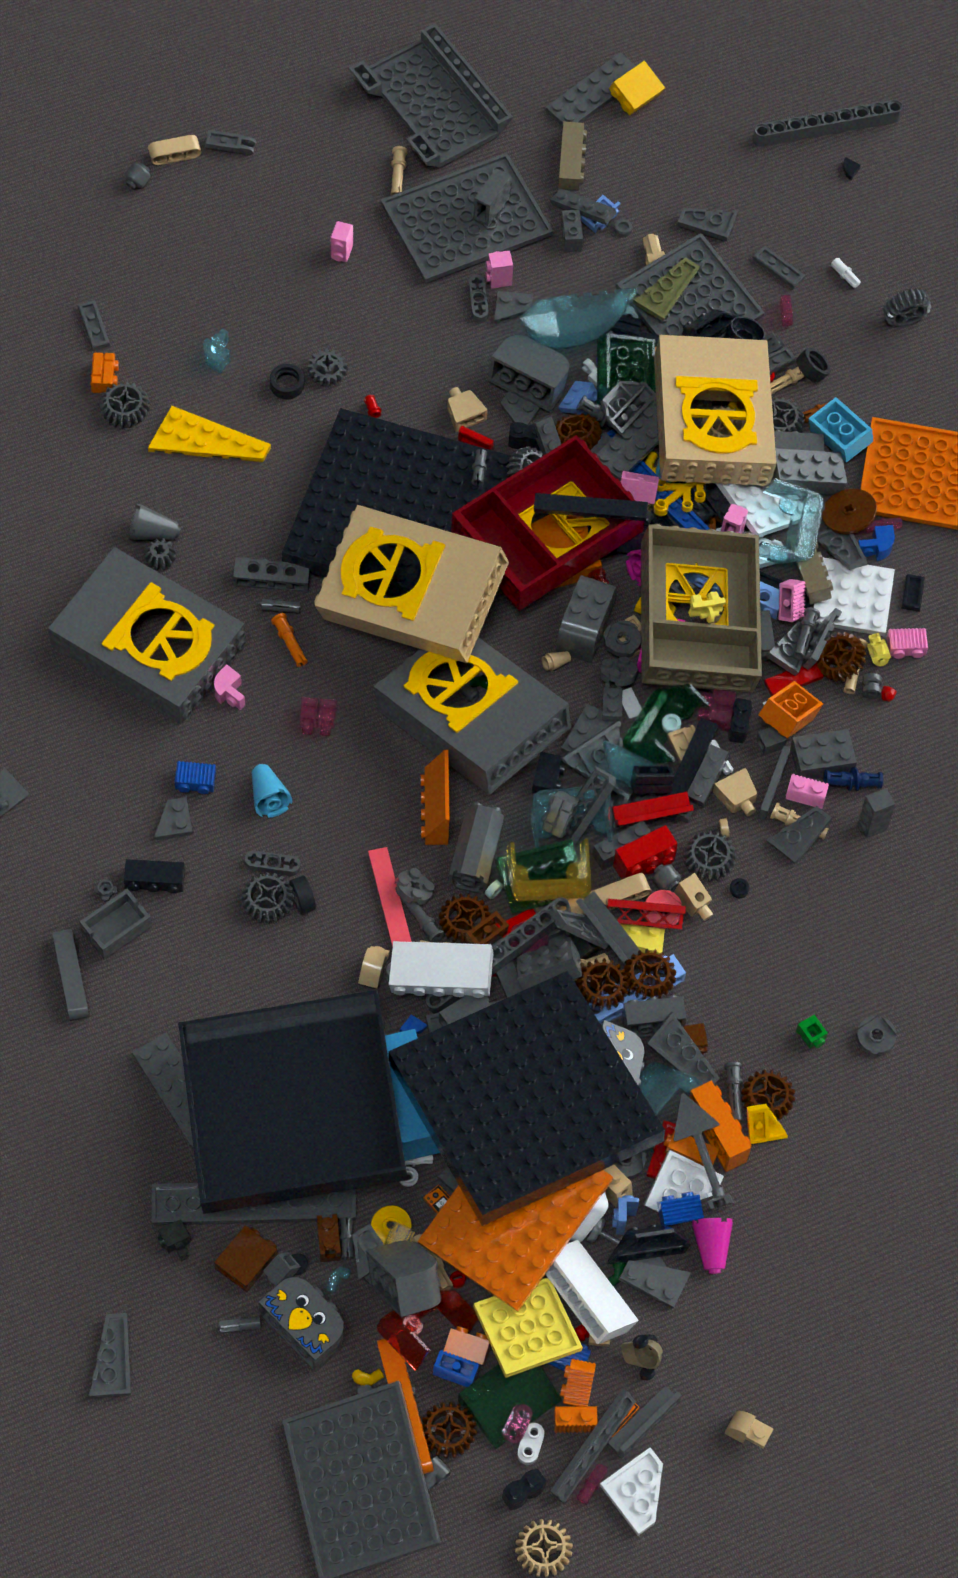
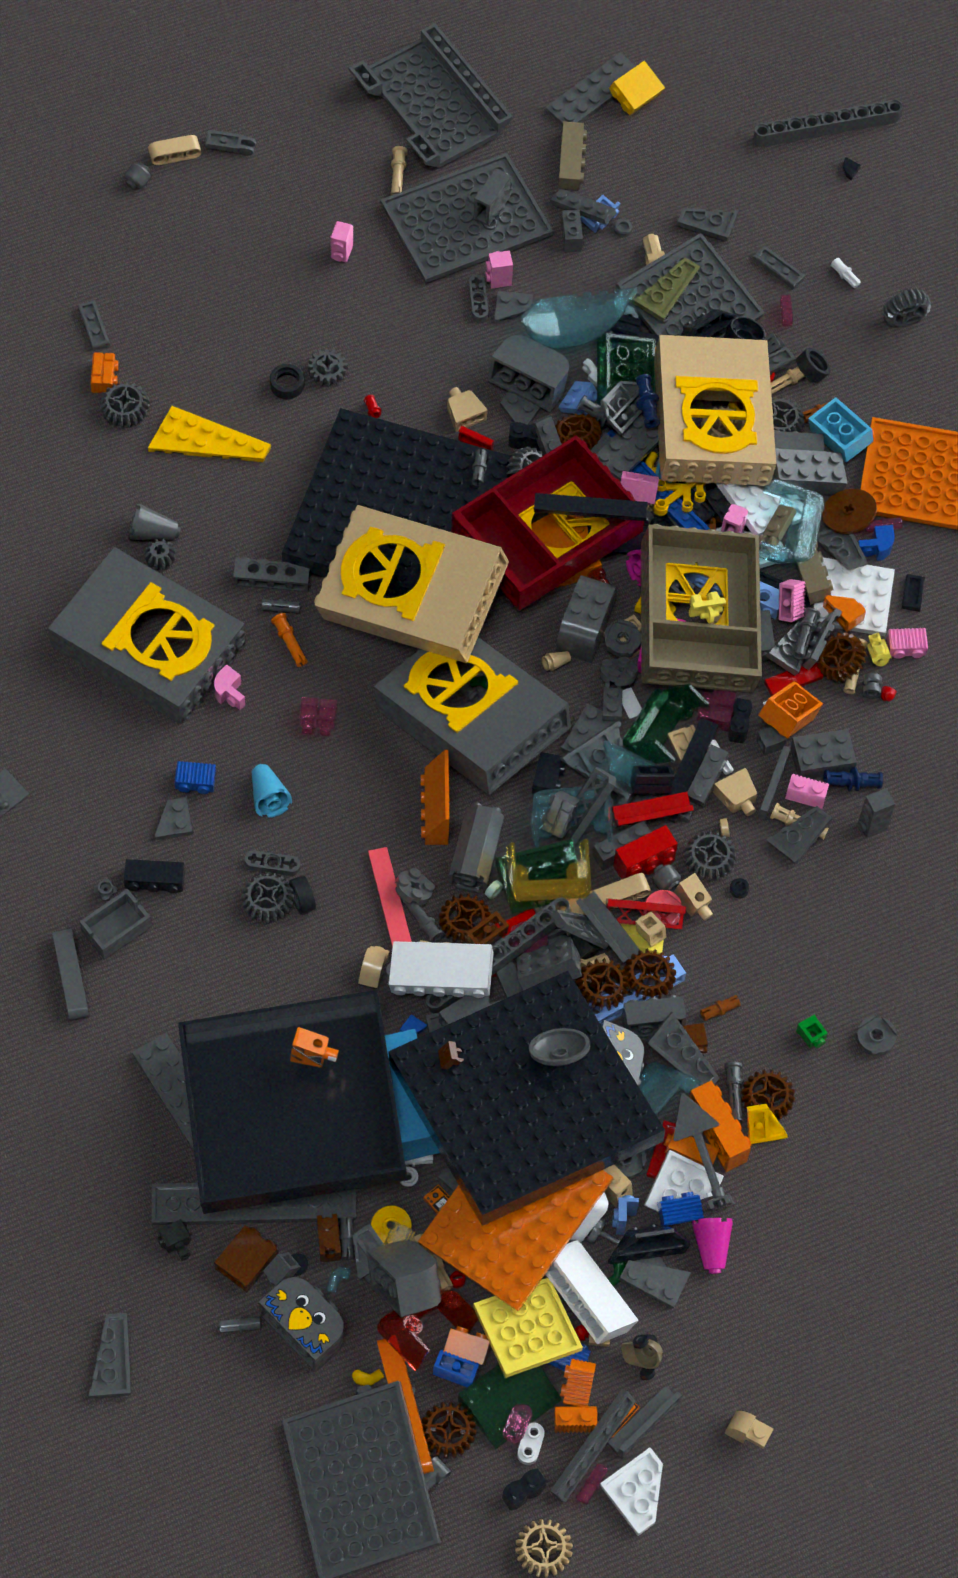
clear light blue brick [203,328,231,373] -> none
light aqua tile [662,714,681,733] -> none
none -> orange torso [290,1027,339,1067]
none -> reddish brown tile [438,1041,463,1069]
none -> dark grey dish [529,1028,590,1067]
none -> tan brick [635,912,666,947]
none -> dark blue piece [636,374,660,428]
none -> dark orange pin [700,995,741,1021]
none -> dark tan hinge [759,505,796,551]
none -> orange slope [823,595,866,632]

